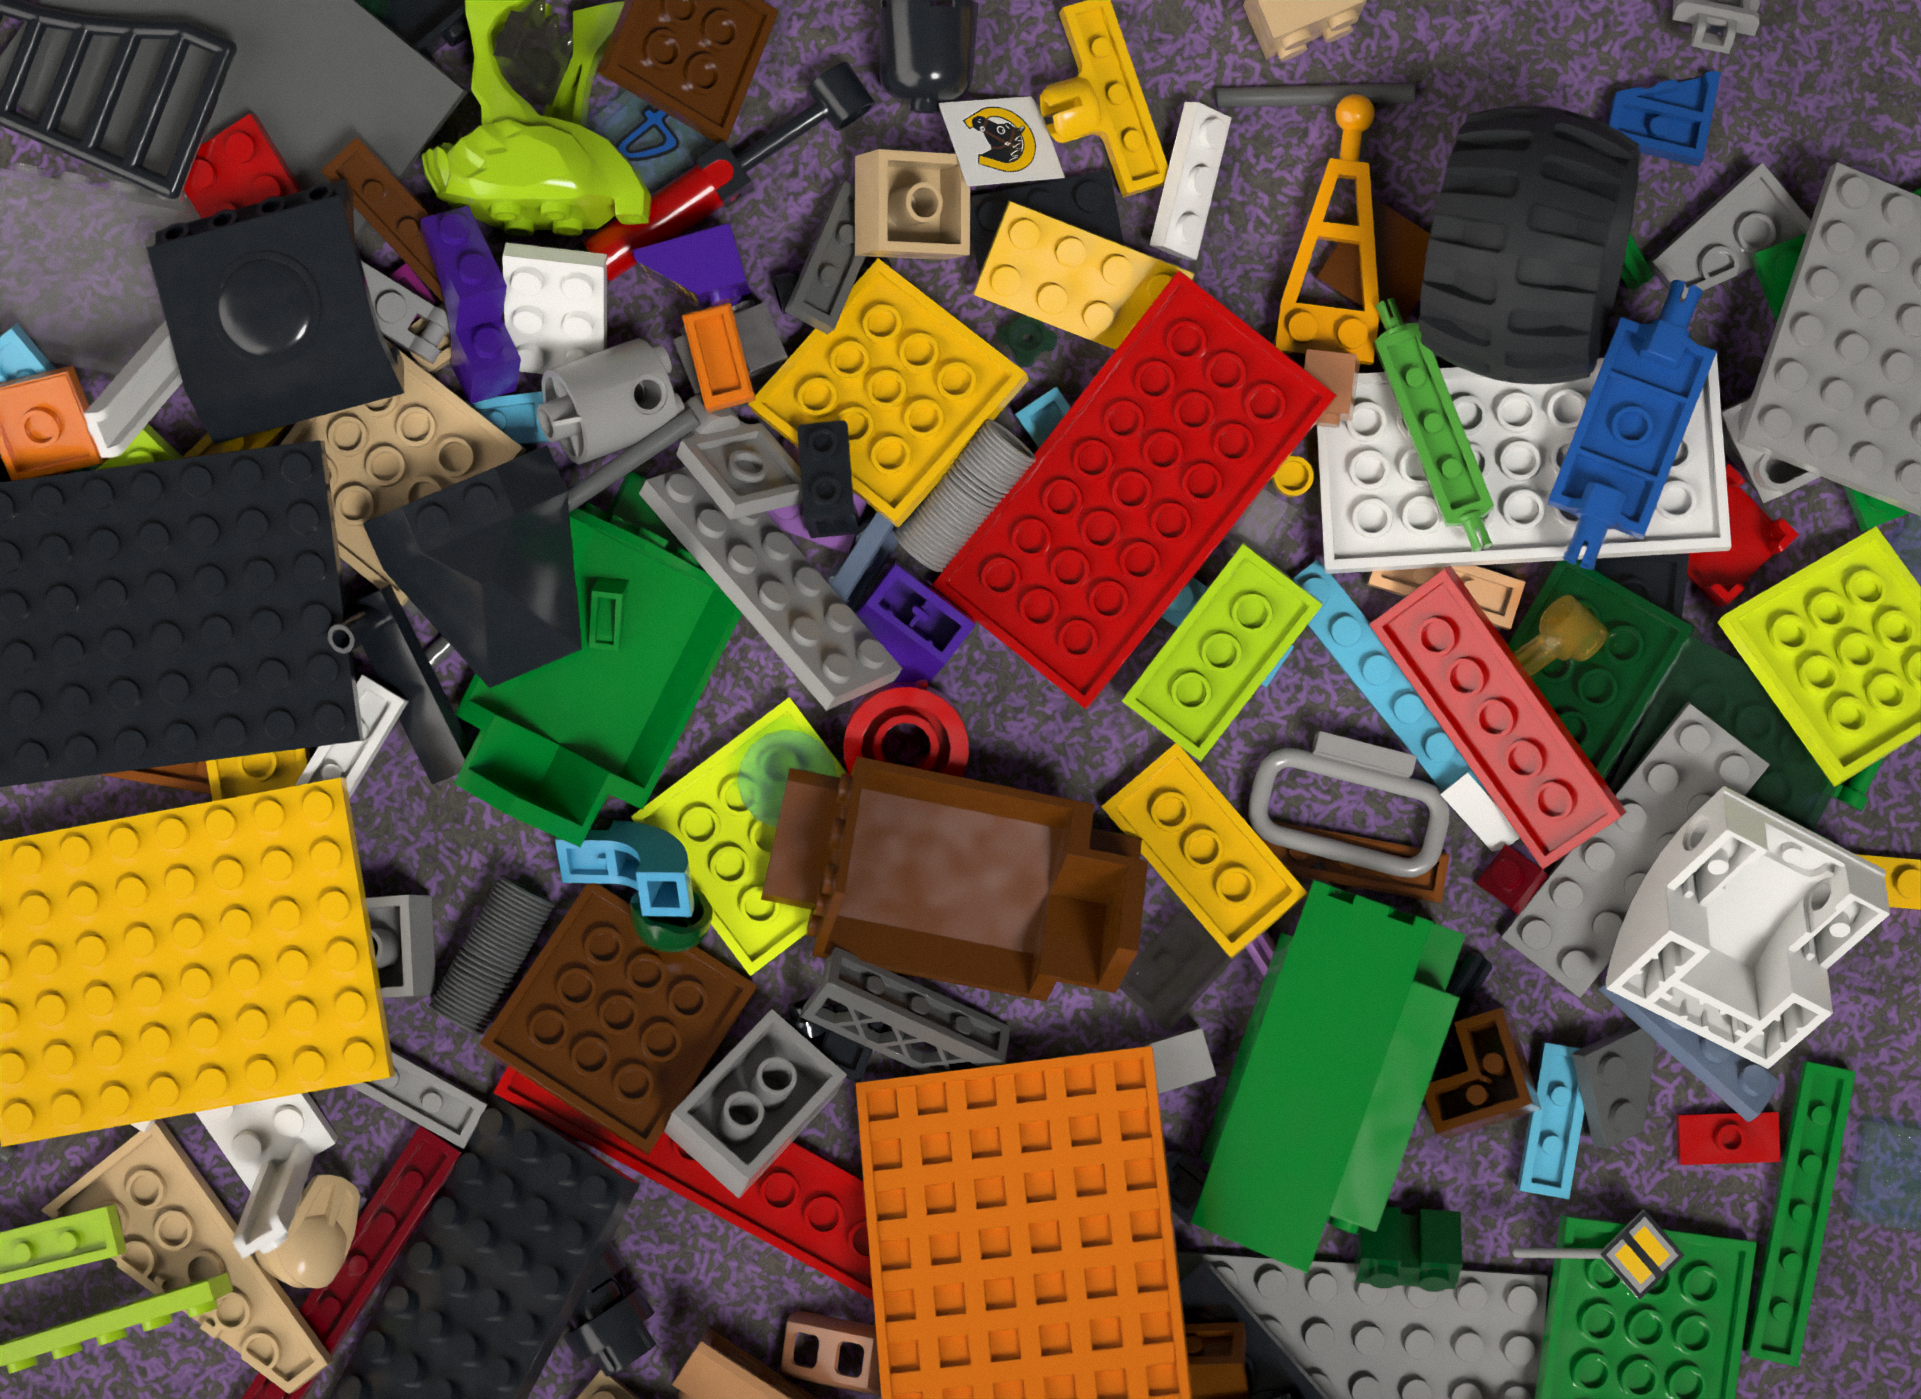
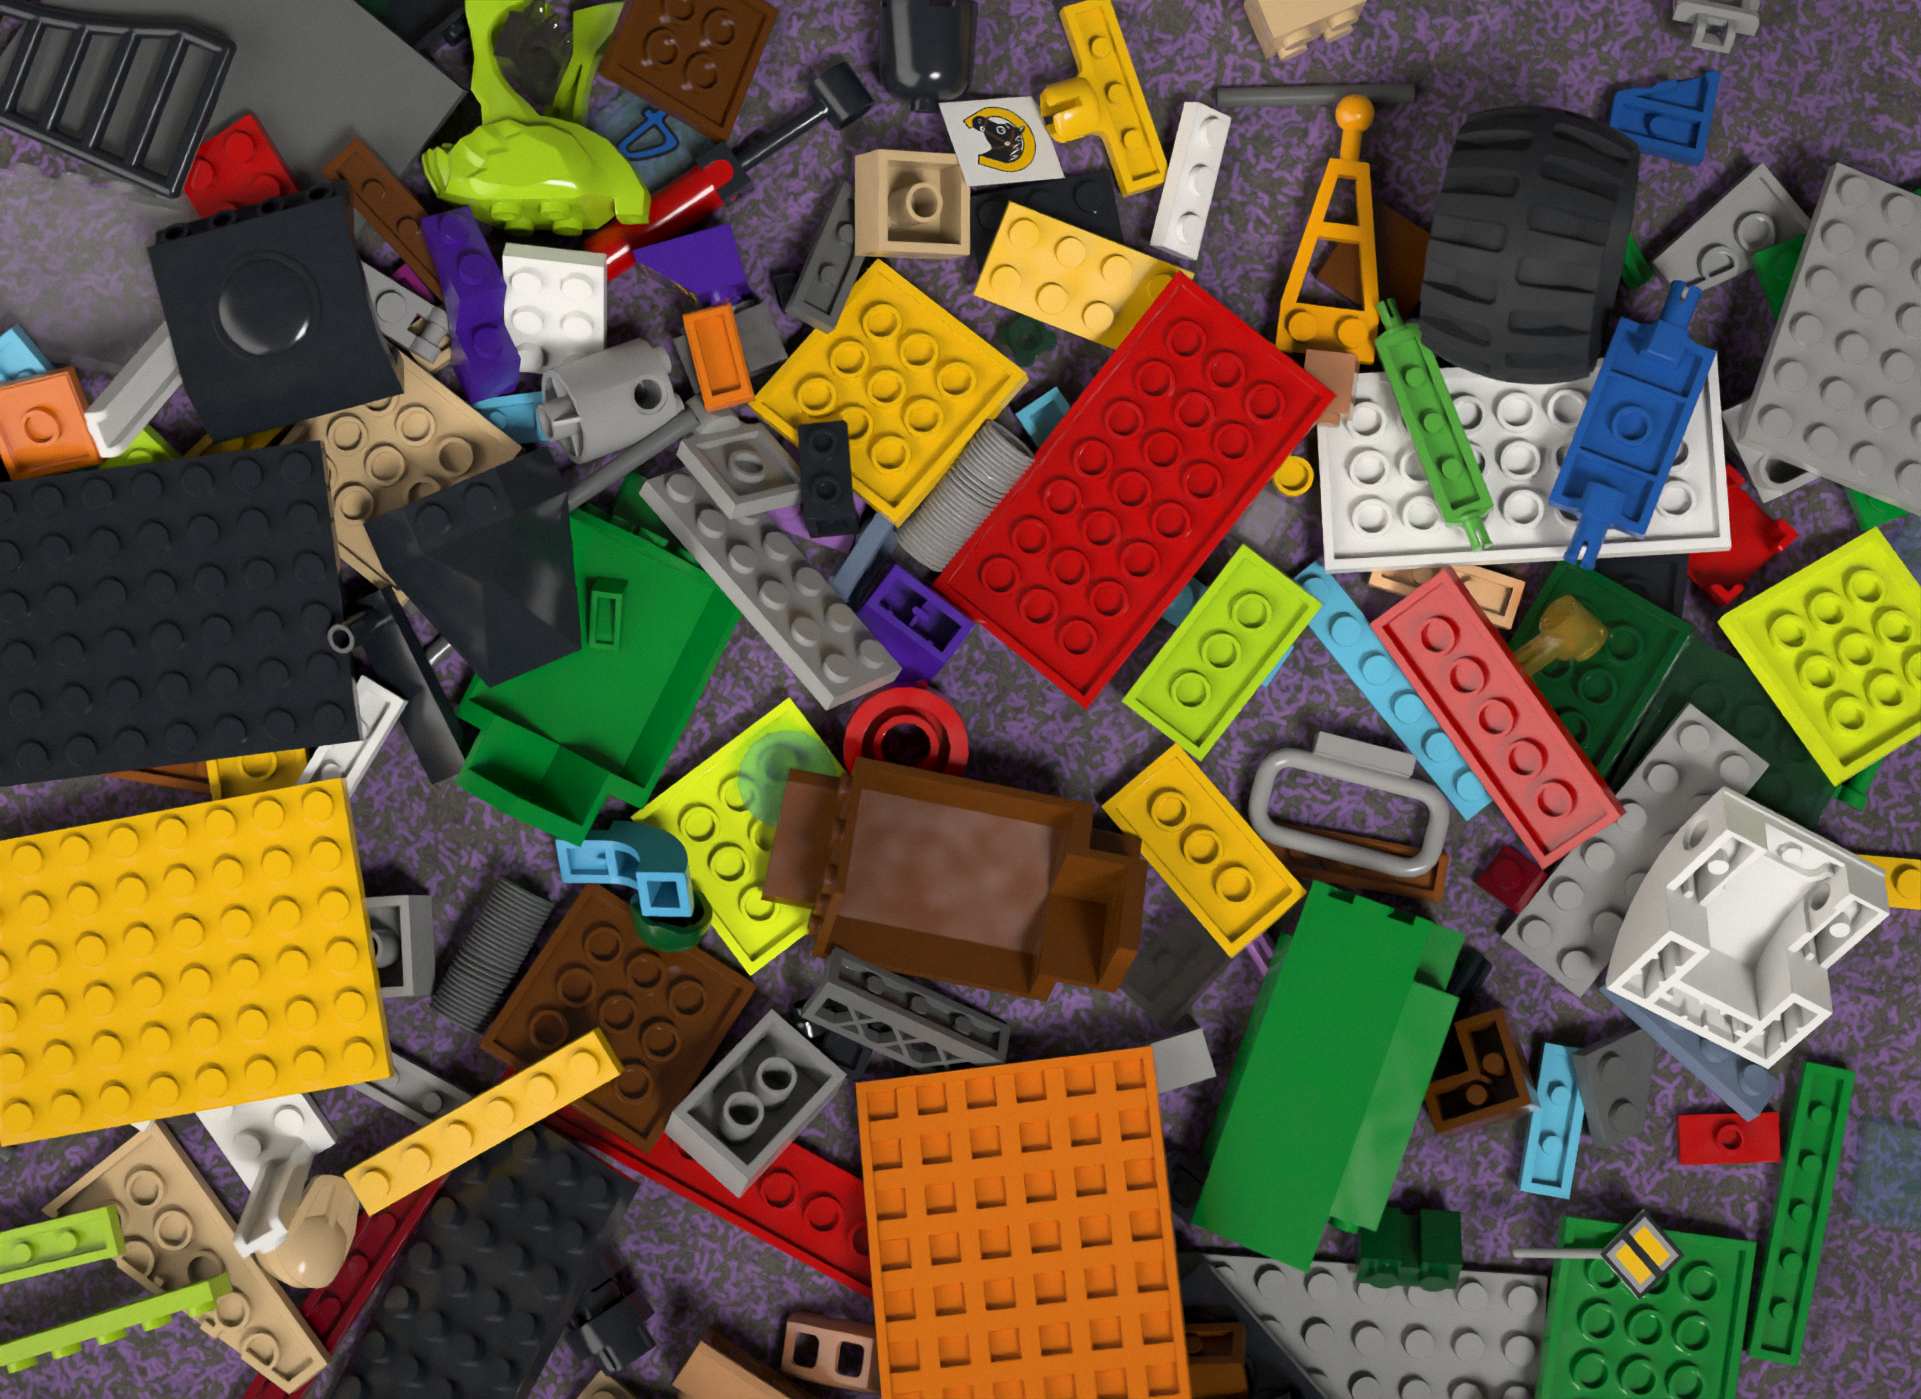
white sticker [1440,773,1520,851] -> none
none -> yellow plate [343,1026,624,1216]

